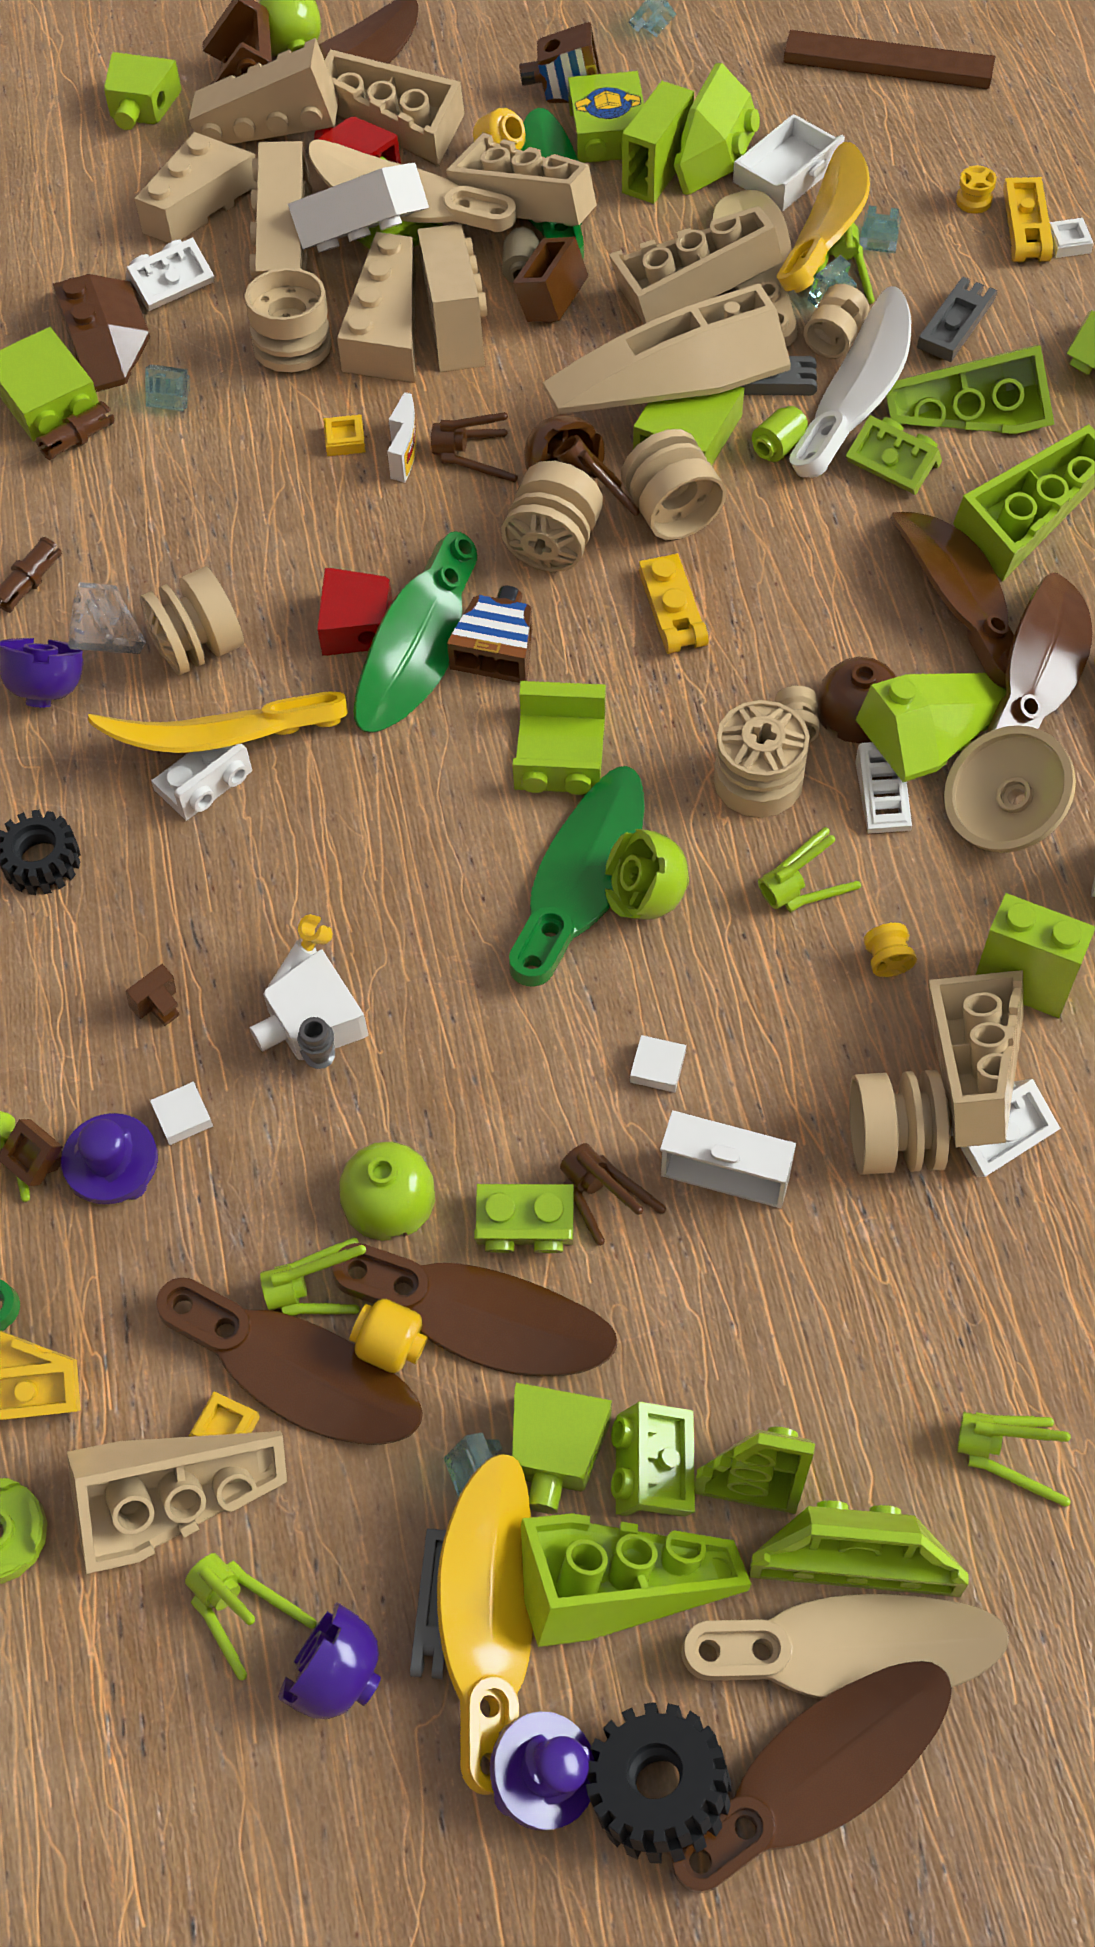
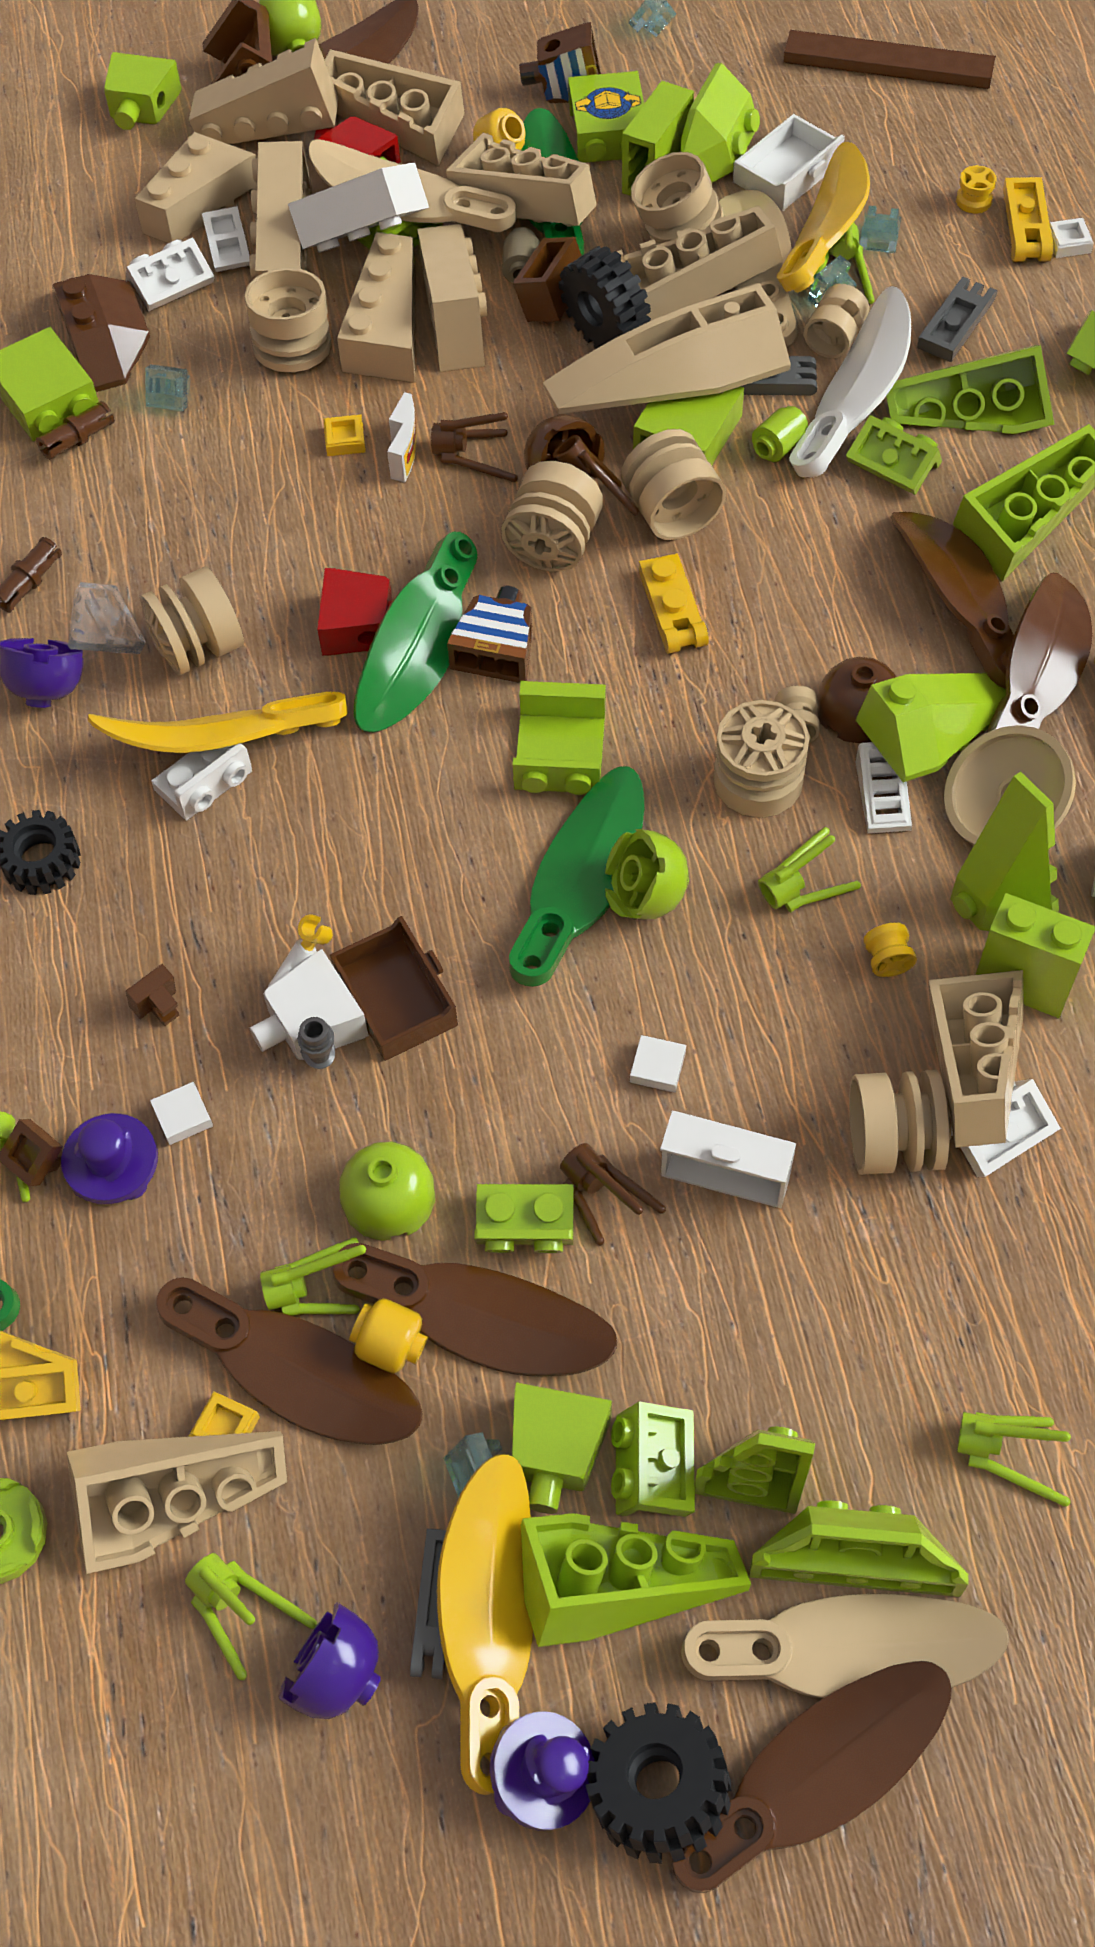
none -> white slope [202,206,250,272]
none -> reddish brown container [330,916,458,1061]
none -> black tyre [559,246,651,349]
none -> tan wheel [631,152,724,245]
none -> lime wedge [950,771,1059,931]

